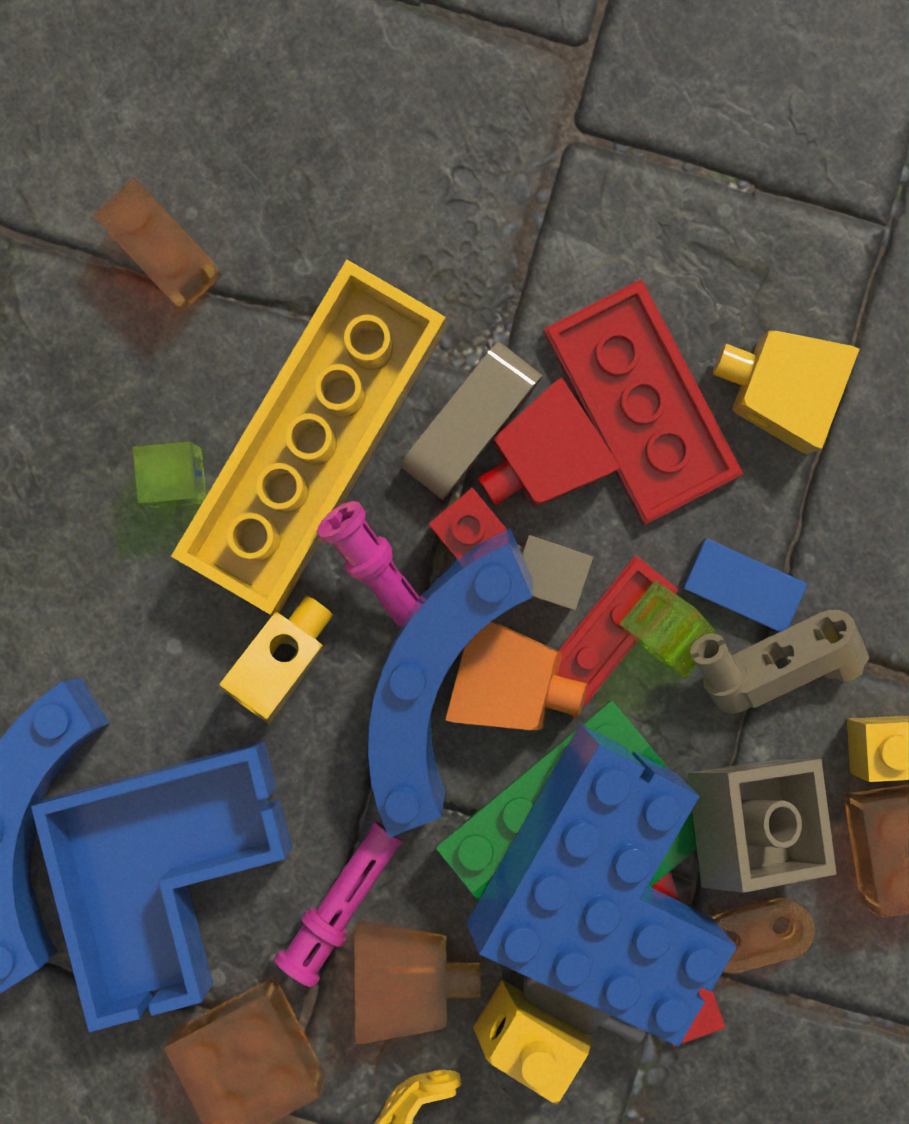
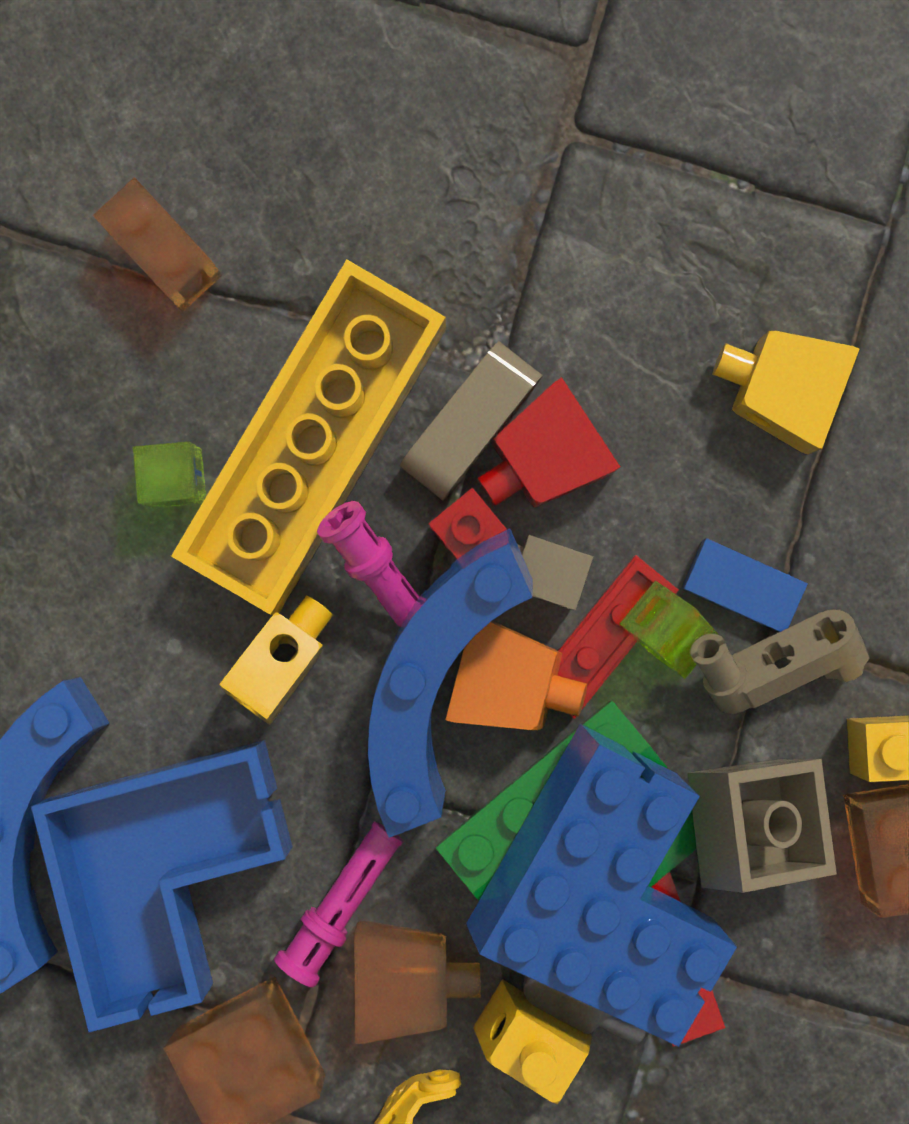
red tile [543,279,743,525] -> none
clear orange plate [712,898,815,974] -> none

